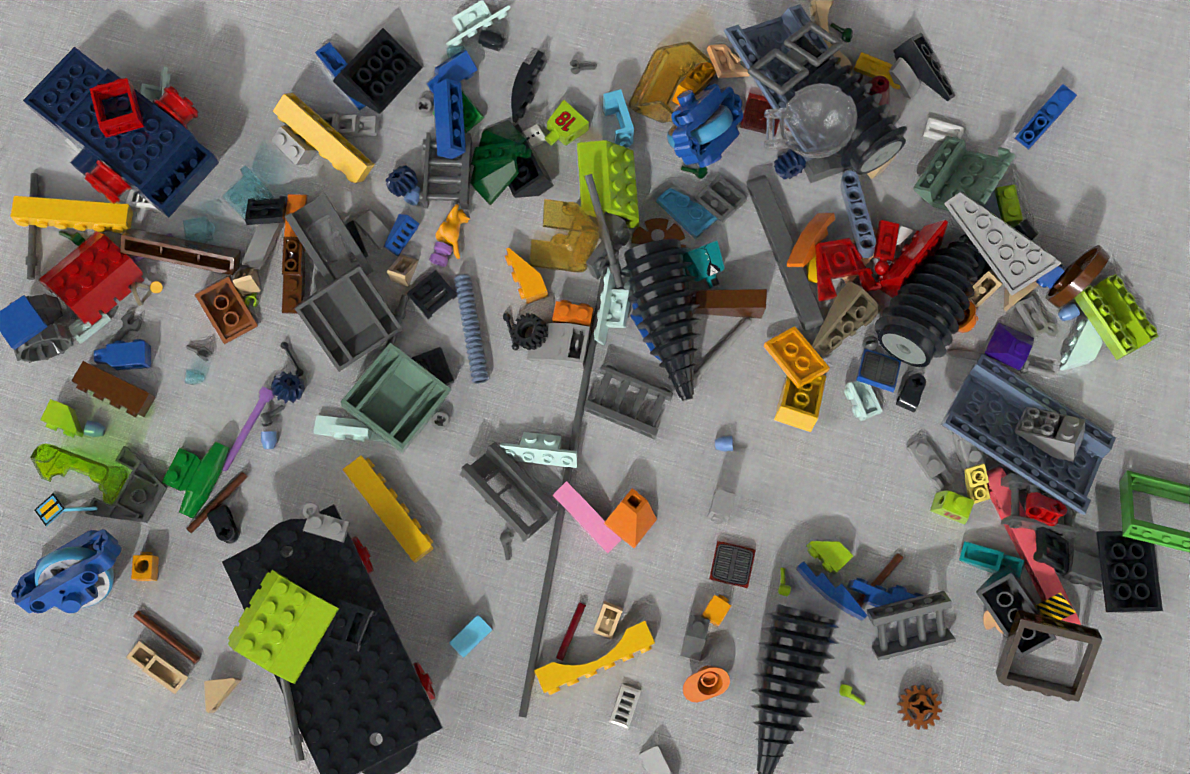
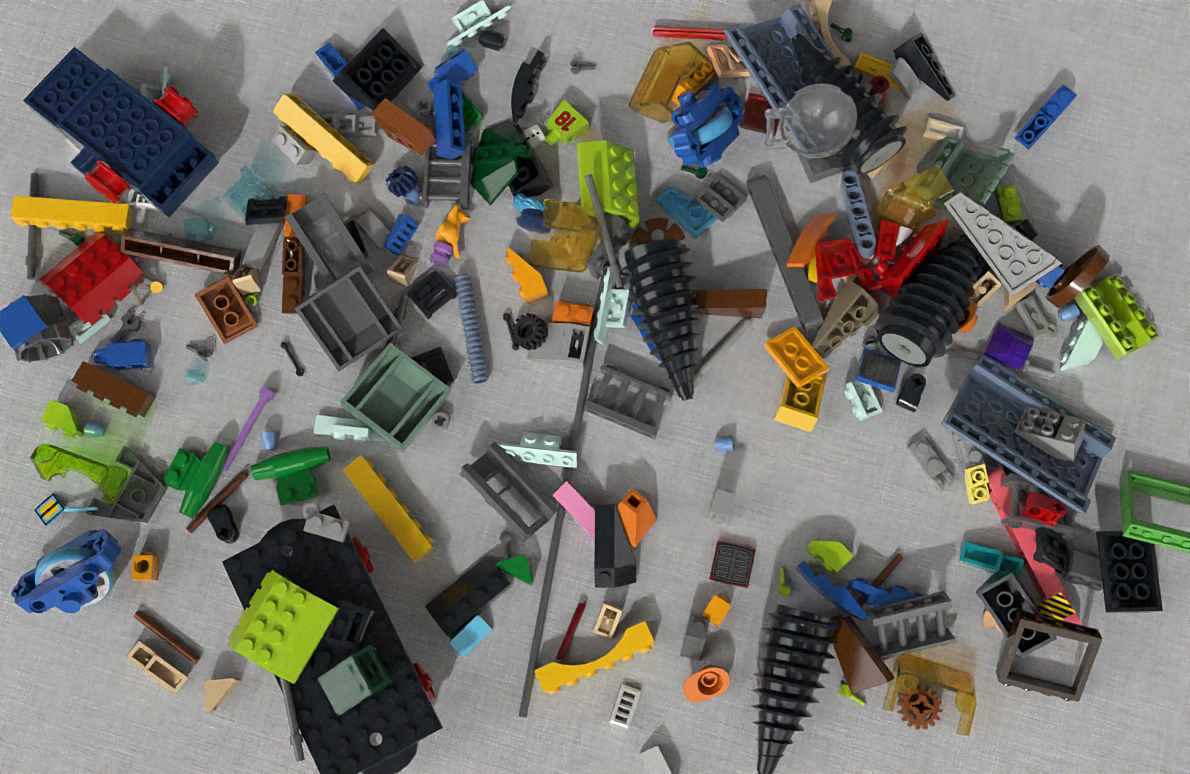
red window [90,78,144,138] -> none
dark grey hand [260,405,285,427] -> none
dark blue gear [271,371,305,404] -> none
medium azure panel [603,89,634,148] -> none
teal torso [683,240,725,289] -> none
dark grey bar [748,21,844,95] -> none
dark blue gear [774,149,806,180] -> none
lime torso [930,490,974,525] -> none
none -> green plate [251,446,331,506]
none -> clear green slope [318,645,394,716]
none -> dark orange wedge [371,98,436,156]
none -> black slope [425,556,511,638]
none -> green slope [496,554,533,586]
none -> dark blue piece [513,193,554,234]
none -> black wedge [594,504,637,588]
none -> red axle [653,26,728,40]
none -> reddish brown slope [830,614,895,694]
none -> clear yellow windscreen [874,164,953,231]
none -> clear yellow windscreen [882,654,977,736]

